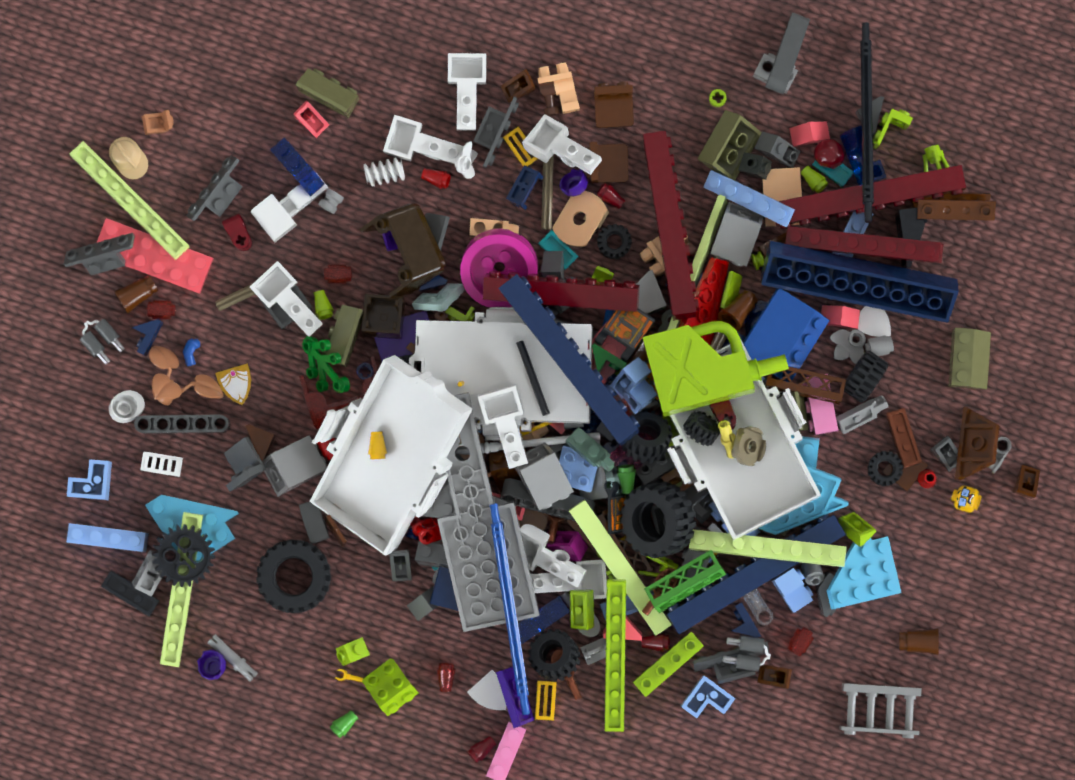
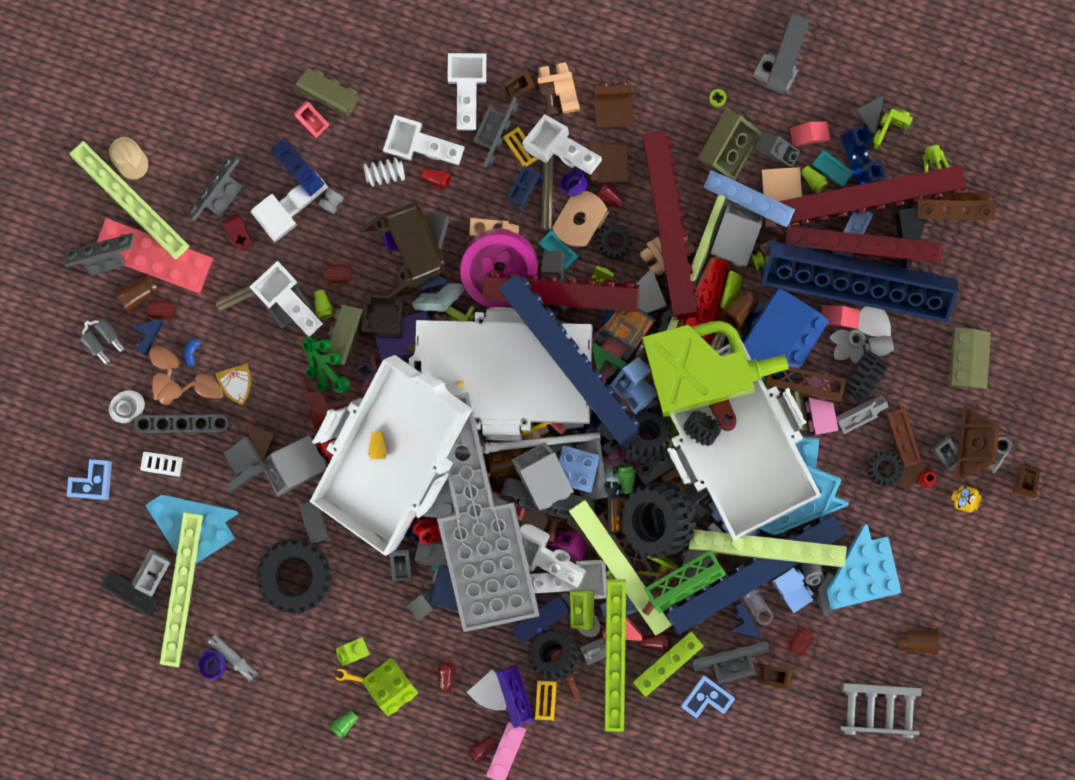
light blue brick [66,523,149,552] -> none
nougat bracket [141,110,173,135] -> none
black gear [152,524,215,587] -> none
reddish brown piece [325,514,347,547] -> none
white plate [455,141,478,179] -> none
white plate [478,385,528,469] -> none
blue axle [490,503,530,715] -> none
black bar [516,340,550,416] -> none
sand green hinge [566,427,615,472] -> none
light yellow pin [718,420,736,458] -> none
dark grey piece [723,635,771,671] -> none
dark tan plate [731,426,766,466] -> none
pearl dark grey brick [738,152,772,180] -> none
dark red hair [814,139,845,169] -> none
lime slope [838,512,876,547] -> none
black axle [860,22,874,223] -> none

